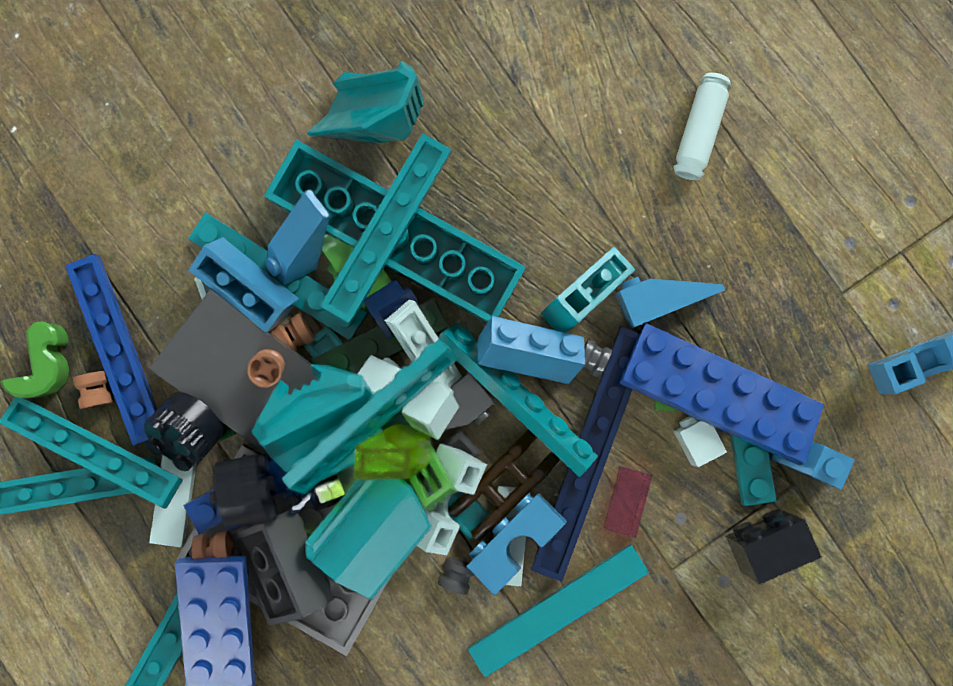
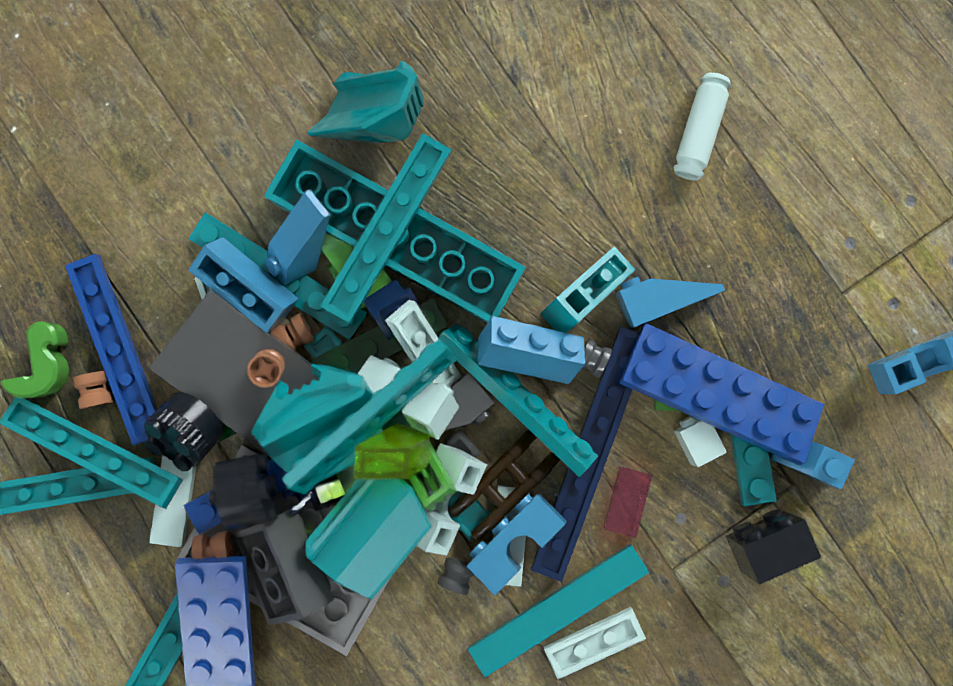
none -> light aqua tile [544,607,646,679]

